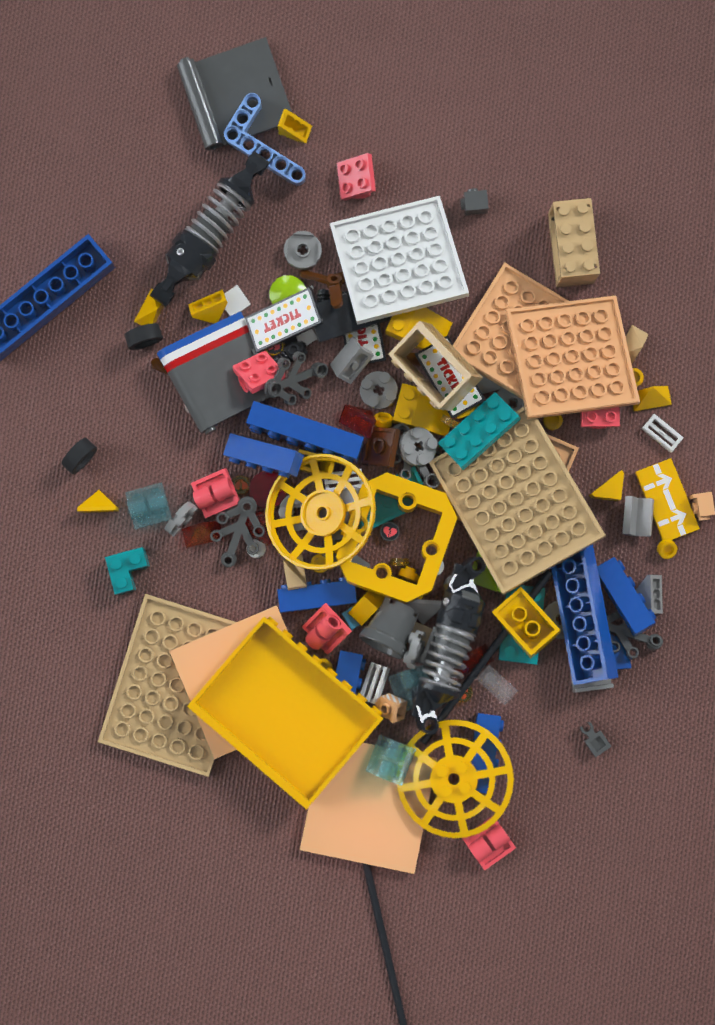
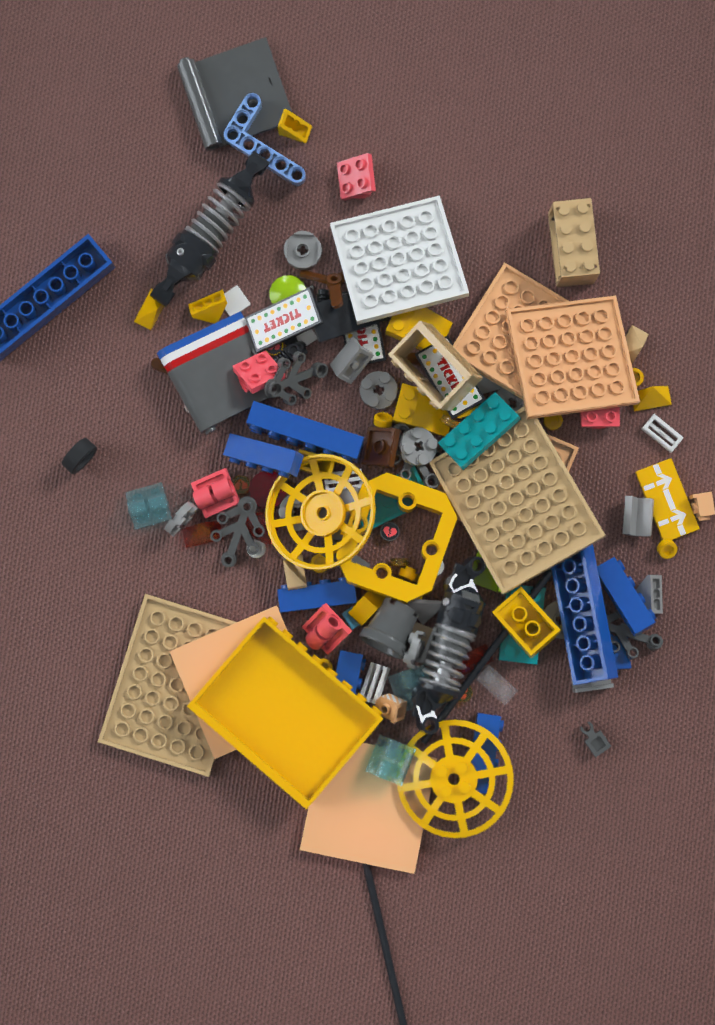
yellow slope [77,490,119,513] -> none
teal brick [105,547,150,595] -> none
black tyre [124,323,163,350] -> none
clear red slope [339,404,376,439] -> none
dark grey brick [460,188,489,215] -> none
coral plate [462,815,516,871] -> none
yellow slope [589,470,624,501] -> none

